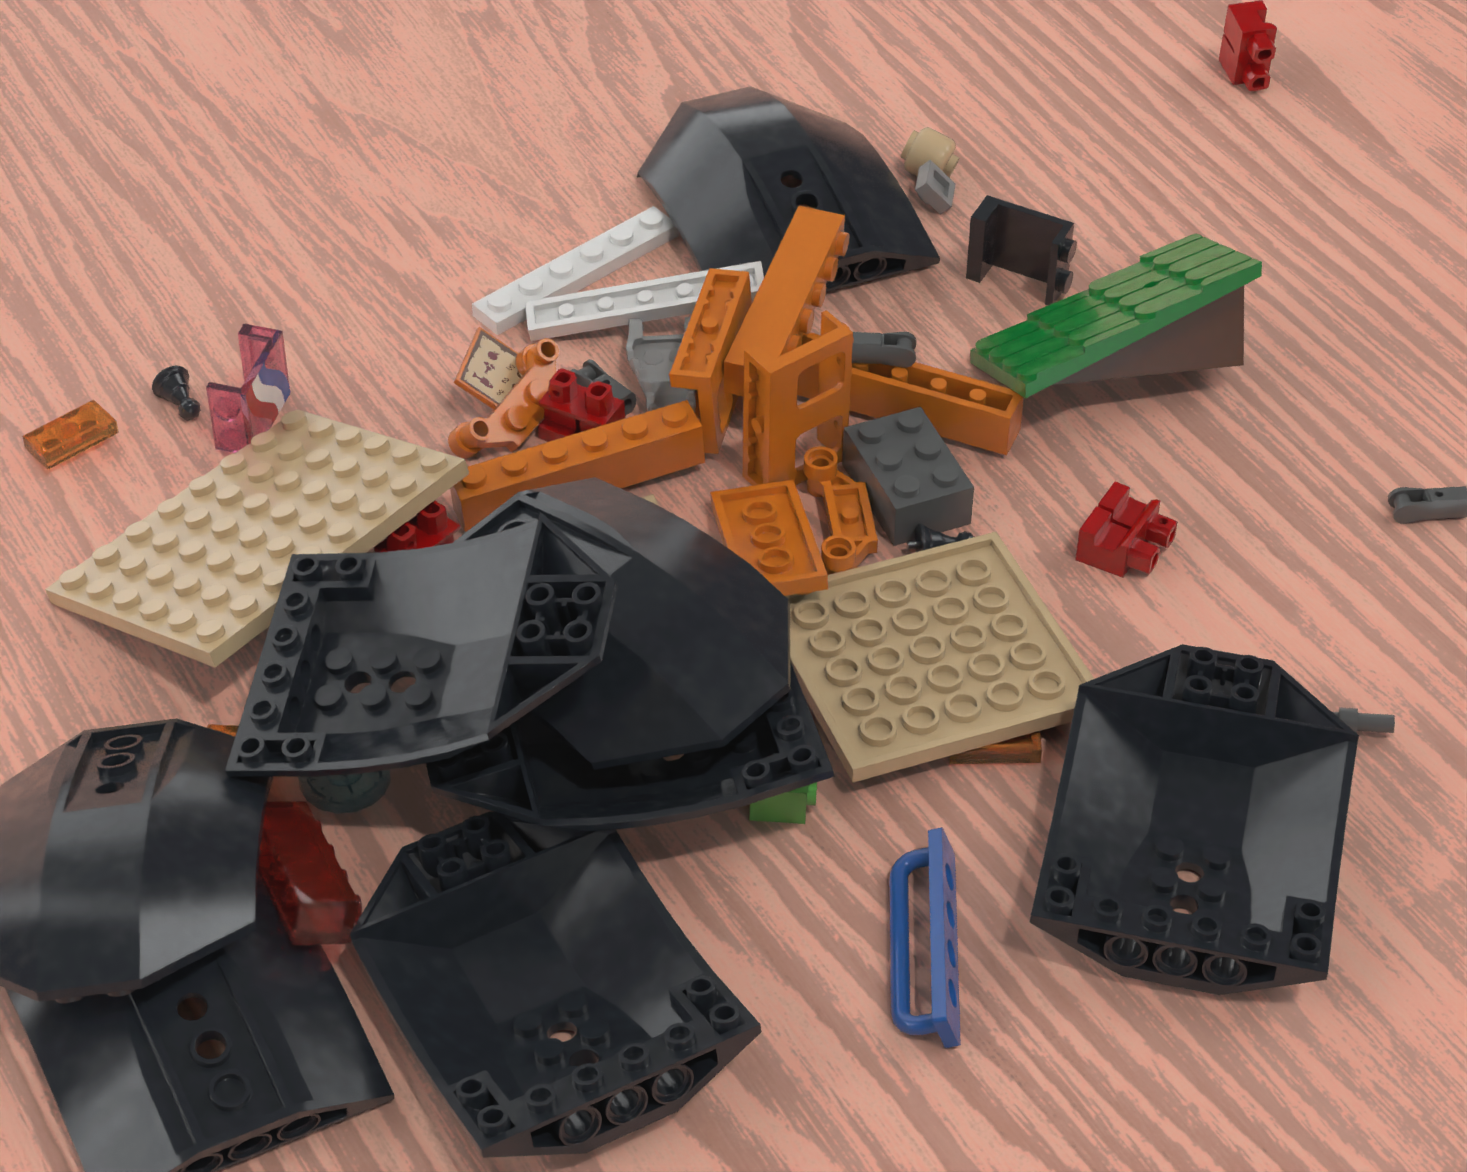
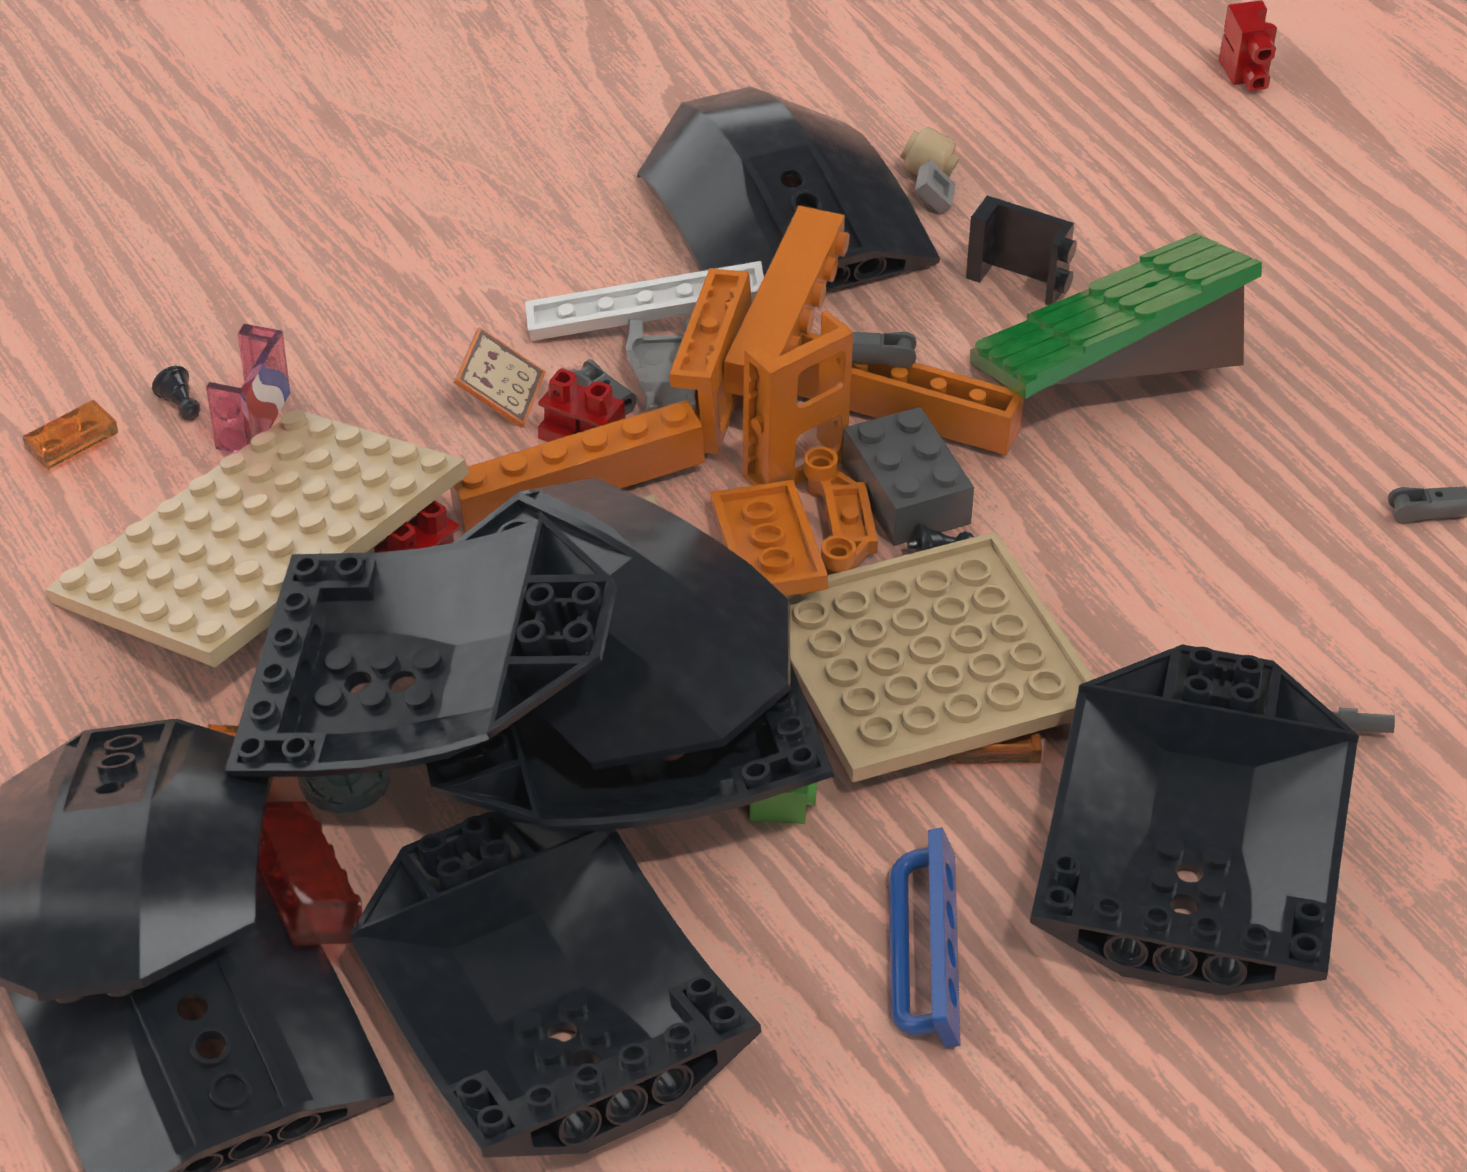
orange plate [448,338,559,459] -> none
white plate [472,206,679,335] -> none
red hips [1075,481,1178,578] -> none

